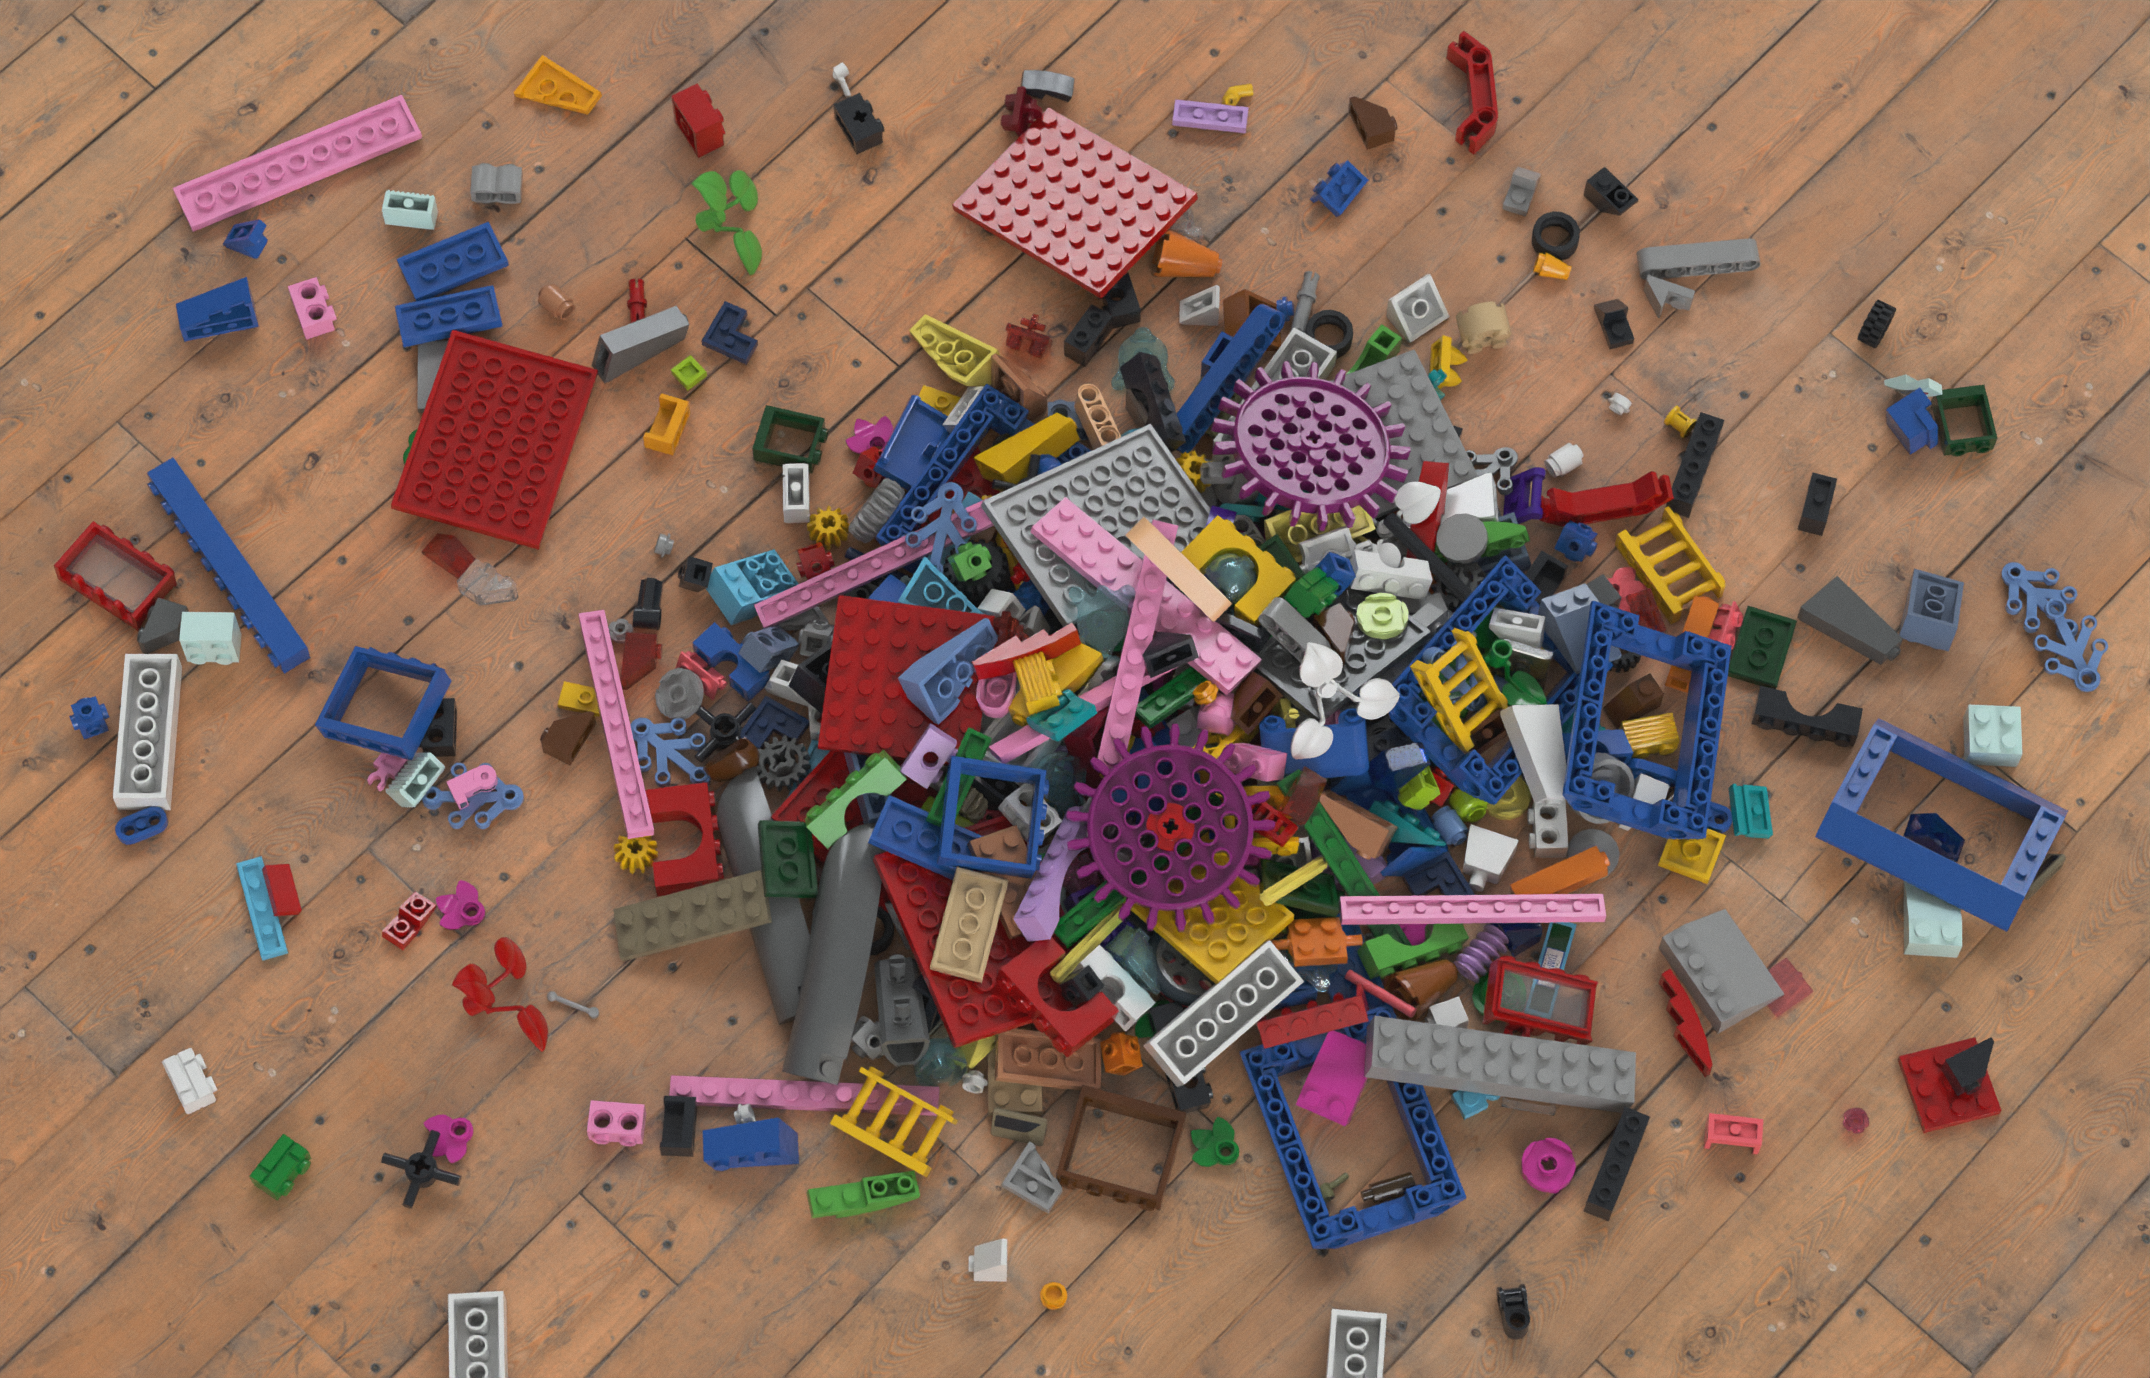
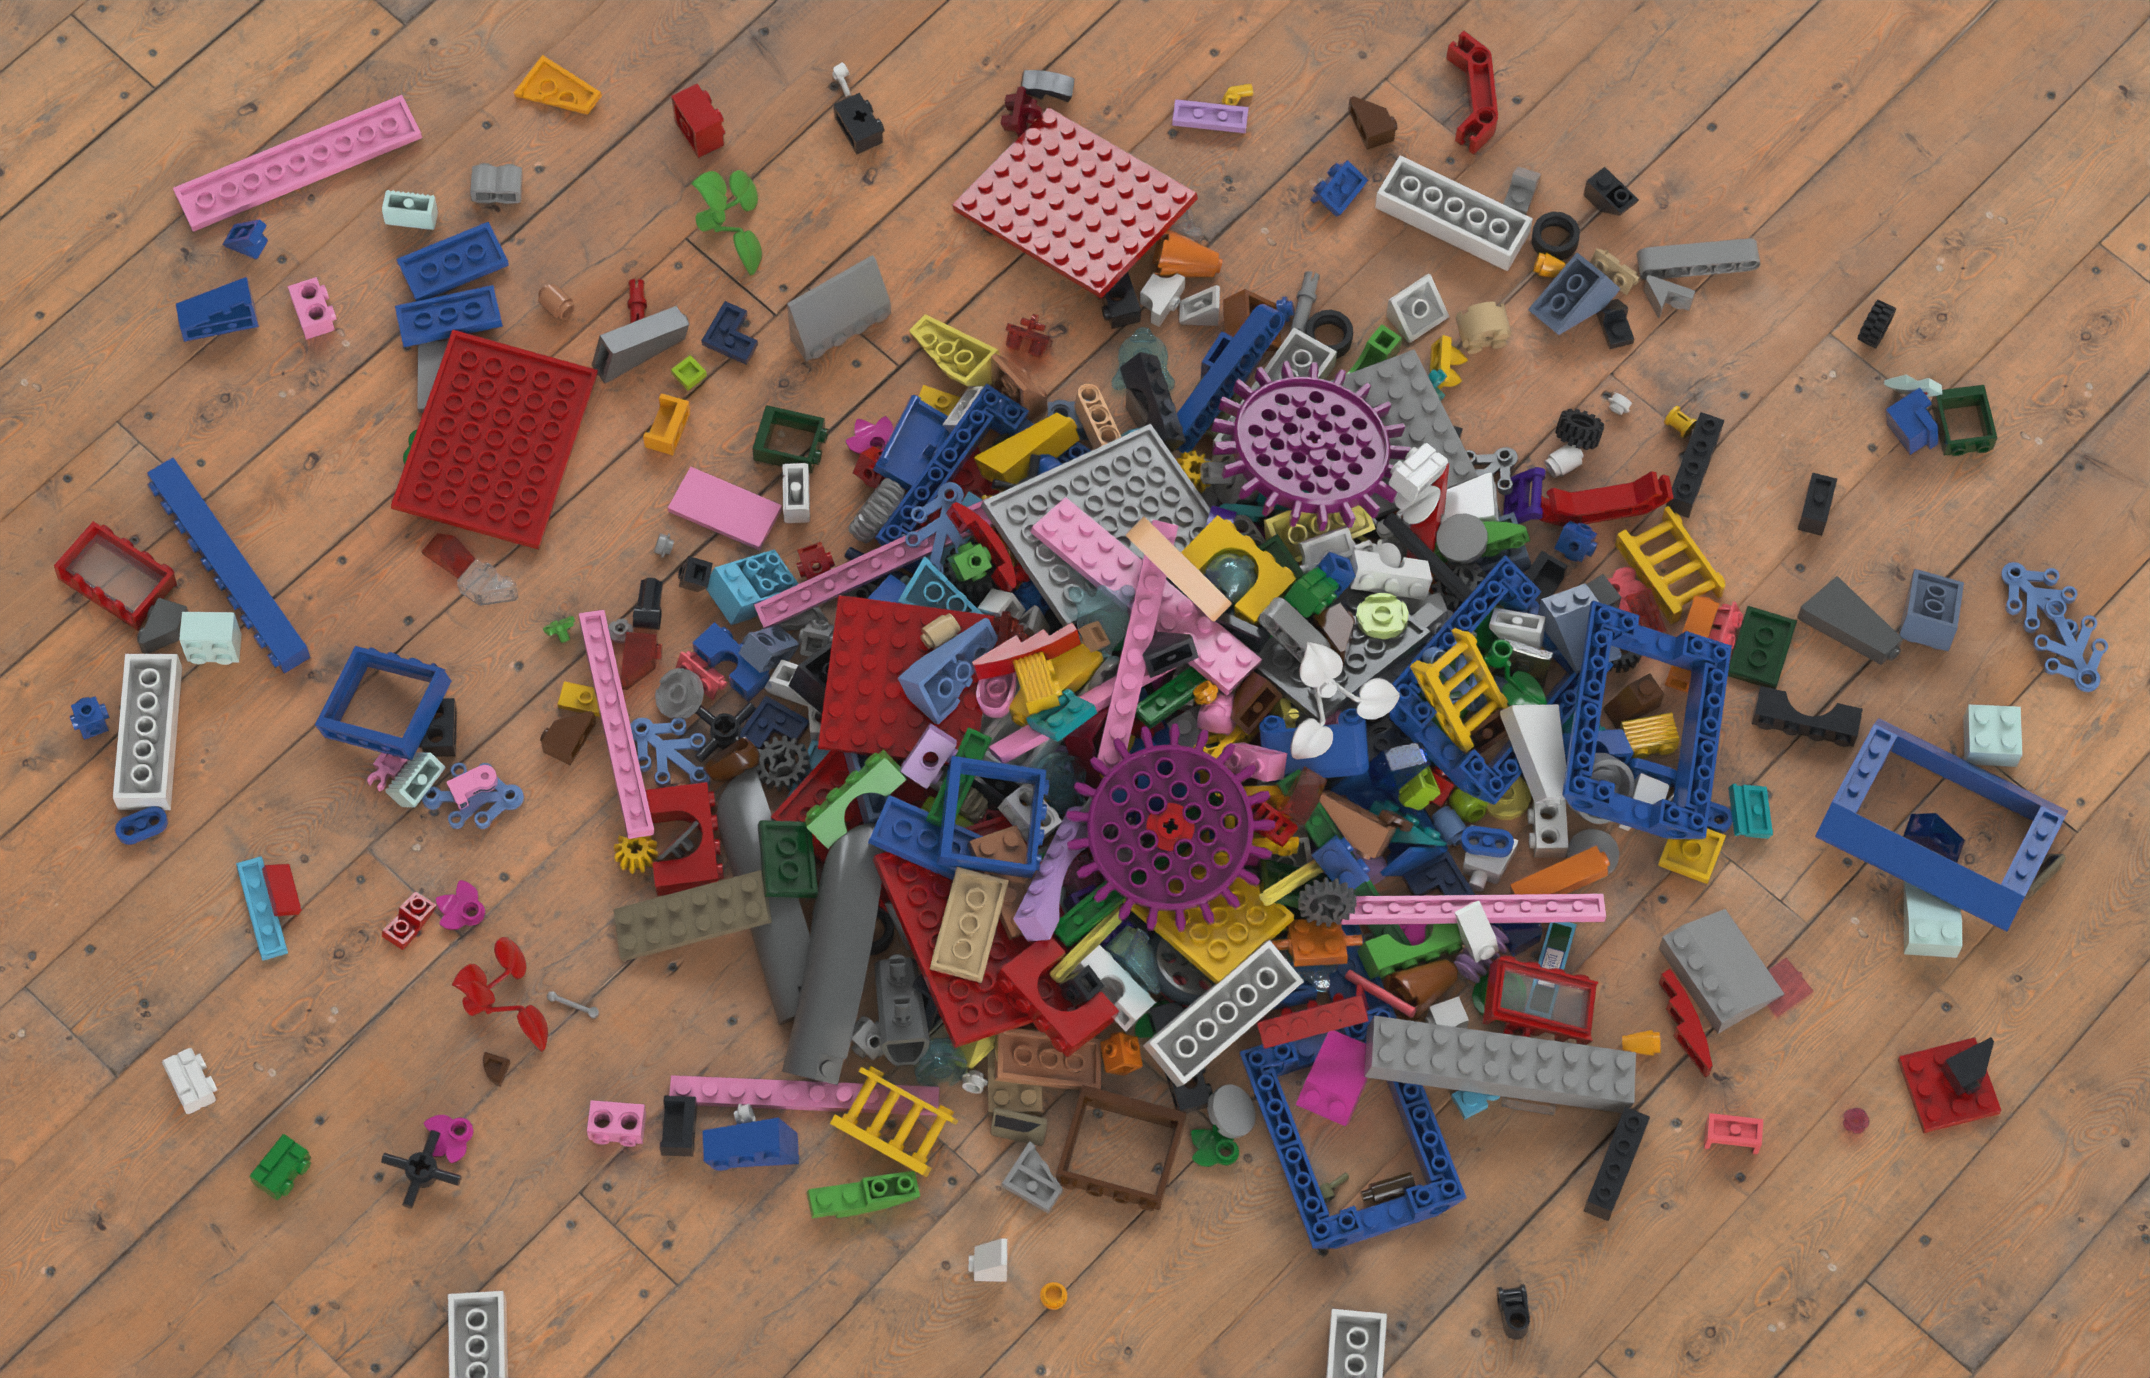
yellow gear [807,505,850,550] -> none
black brick [1064,304,1113,367] -> none
dark pink plate [1521,1138,1576,1193] -> none
none -> reddish brown tile [483,1052,510,1087]
none -> bright green plant [543,616,575,643]
none -> dark grey piece [655,821,699,862]
none -> bright pink tile [668,467,782,551]
none -> light grey slope [787,255,891,362]
none -> tan brick [920,613,961,650]
none -> red slope [946,502,1017,593]
none -> medium nougat plate [1078,621,1111,653]
none -> white brick [1140,273,1185,327]
none -> light grey tile [1207,1084,1256,1139]
none -> dark grey gear [1298,878,1357,927]
none -> blue bracket [1311,835,1370,889]
none -> white brick [1375,155,1533,271]
none -> reddish brown tile [1378,810,1414,832]
none -> white brick [1389,443,1448,502]
none -> white slope [1455,900,1499,963]
none -> blue plate [1460,826,1514,858]
none -> sand blue slope [1528,253,1620,335]
none -> black tyre [1555,409,1604,450]
none -> tan hinge [1590,248,1641,295]
none -> light orange cone [1622,1029,1661,1056]

